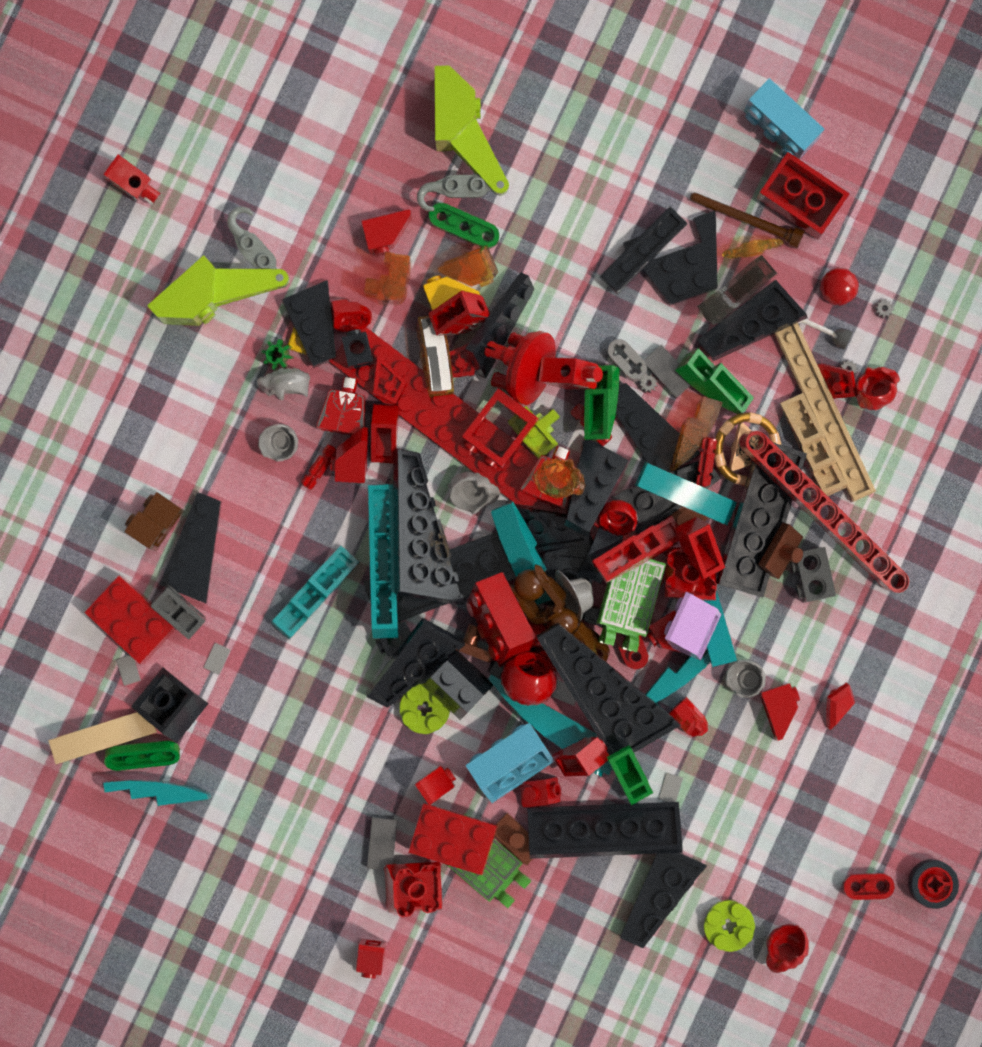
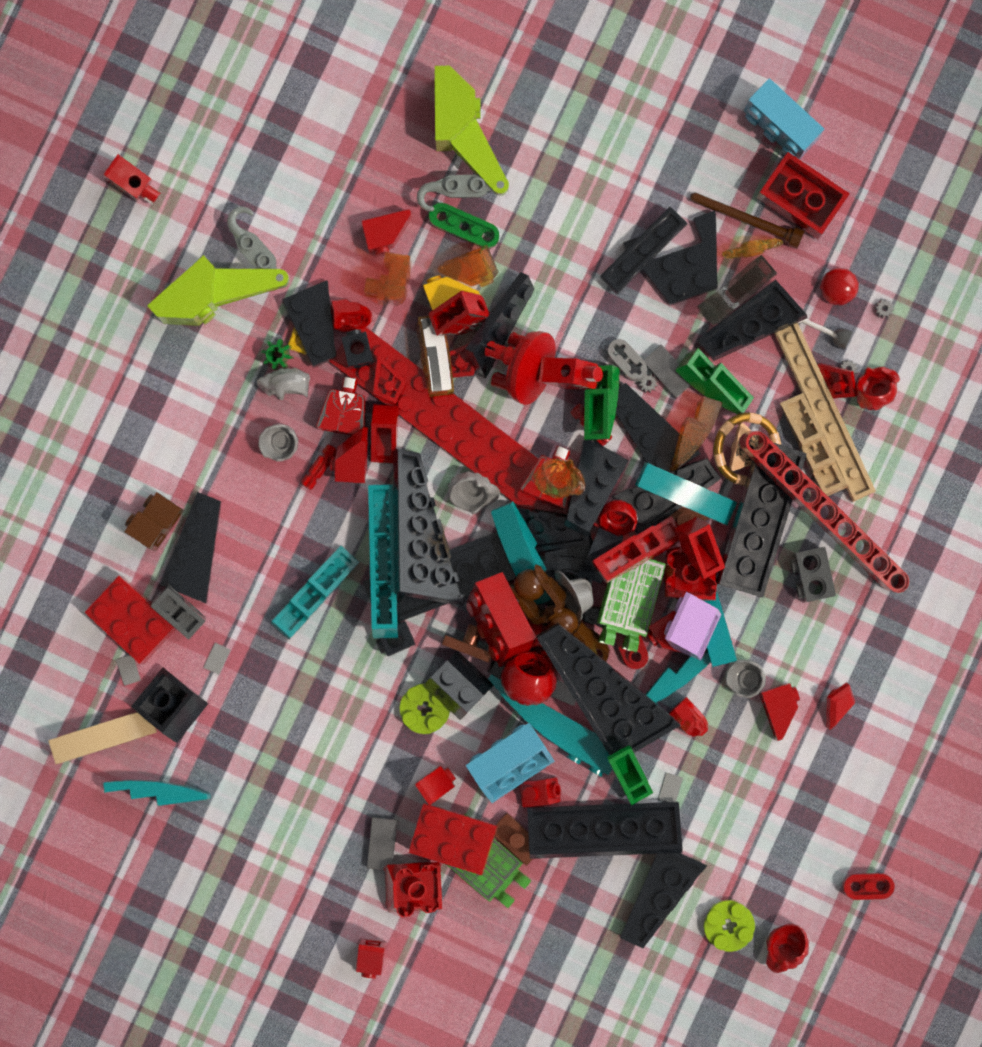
green plate [104,740,180,771] -> none
black wing [366,618,465,708] -> none
red window [462,388,539,469] -> none
lime hinge [507,406,560,459] -> none
red slope [552,737,609,777] -> none
red axle [696,437,717,487] -> none
copper tile [758,523,803,579] -> none
wheel [908,859,959,909] -> none

